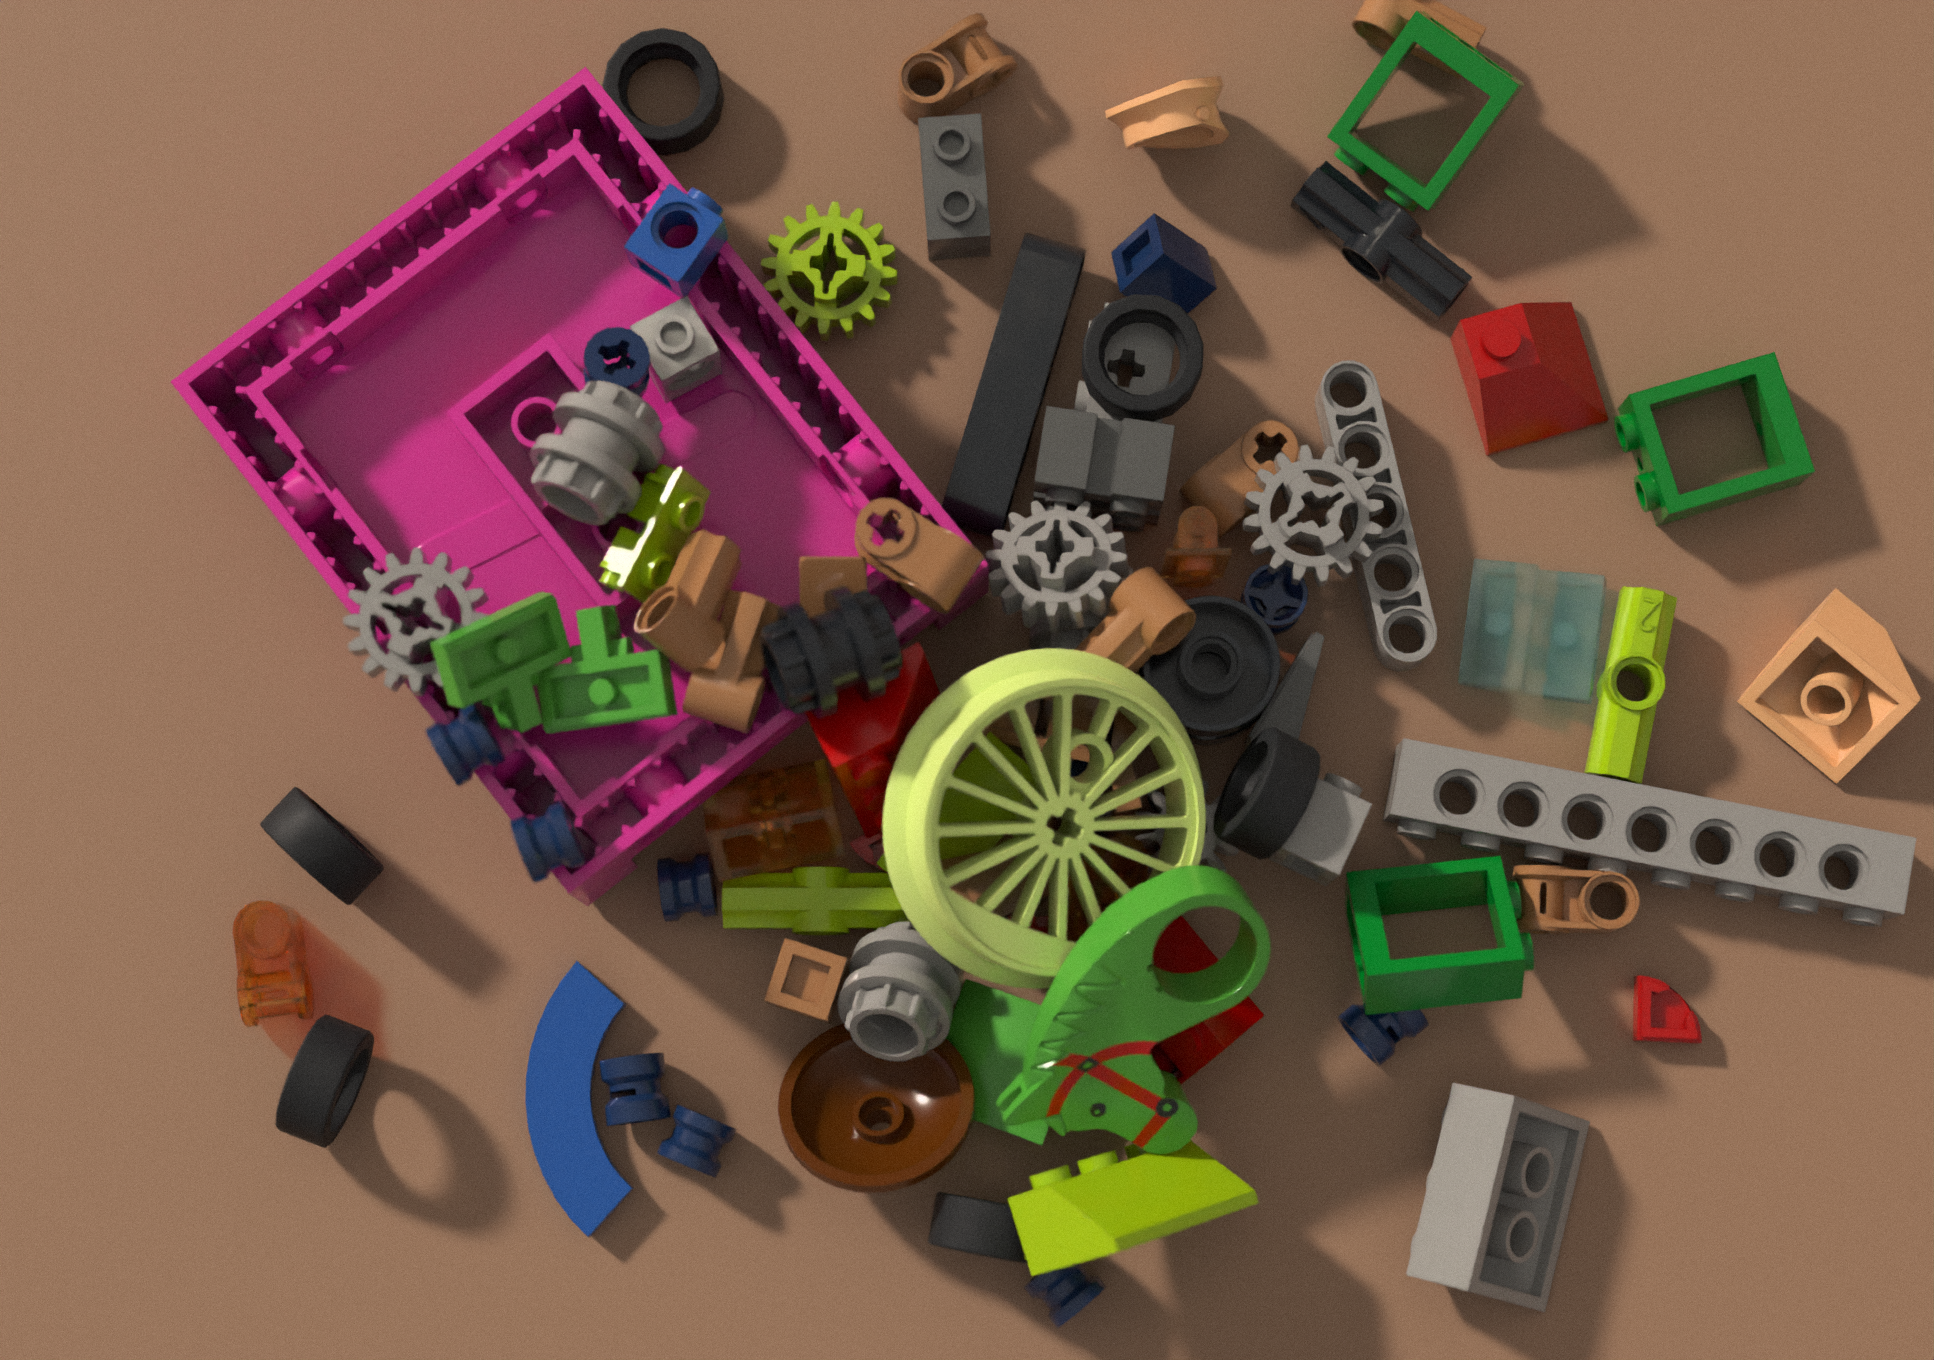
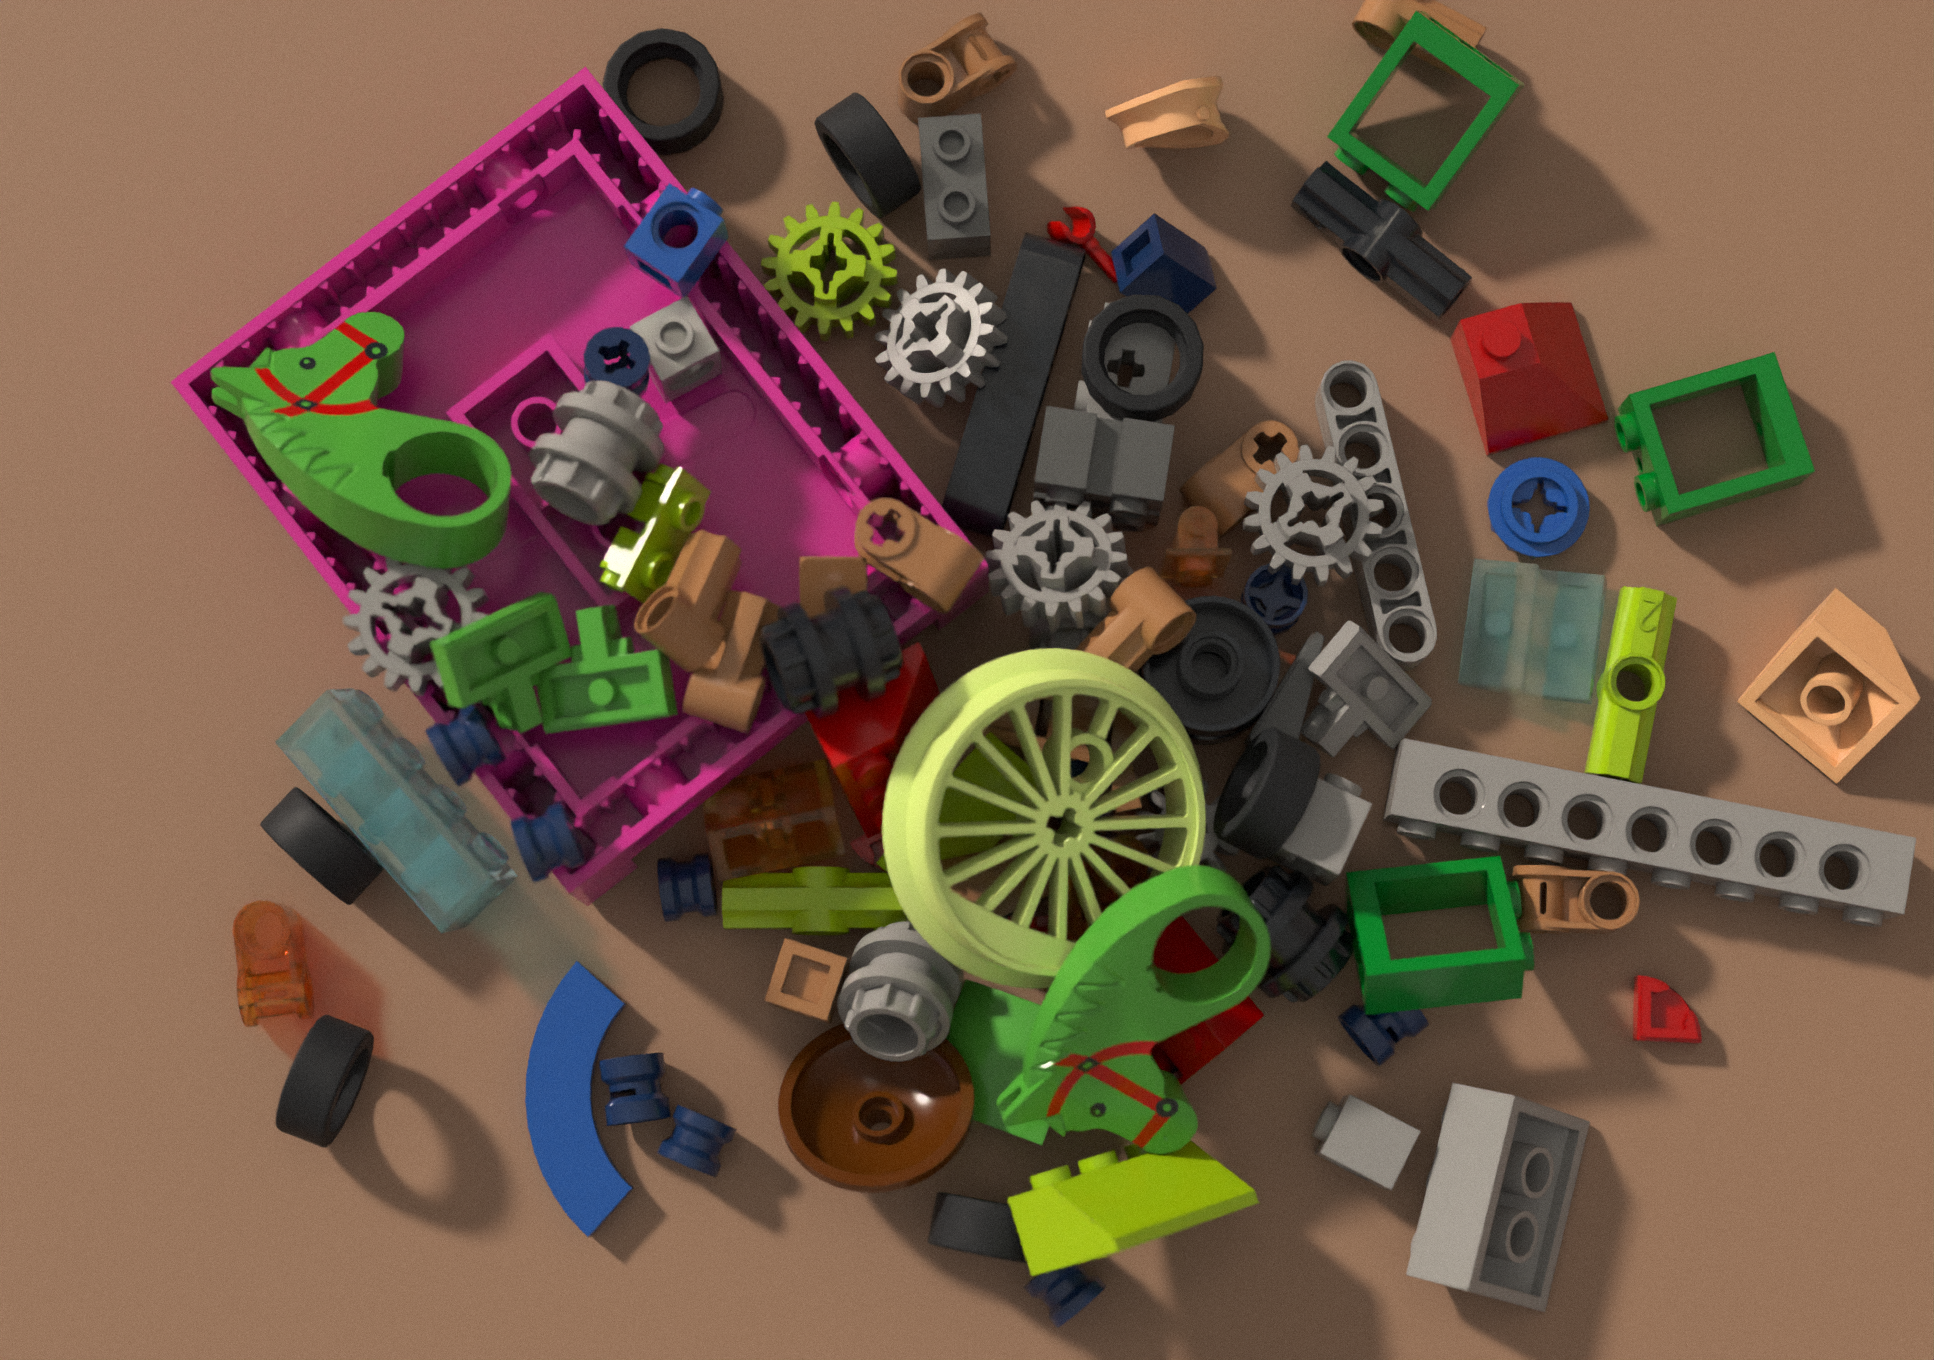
none -> bright green animal [211,312,511,569]
none -> clear light blue brick [275,688,518,933]
none -> black tyre [814,92,921,219]
none -> light grey gear [875,268,1008,408]
none -> red hand [1047,207,1117,283]
none -> black piece [1216,865,1354,1002]
none -> light grey hinge [1301,620,1432,758]
none -> light grey brick [1311,1095,1420,1190]
none -> blue gear [1486,457,1590,559]

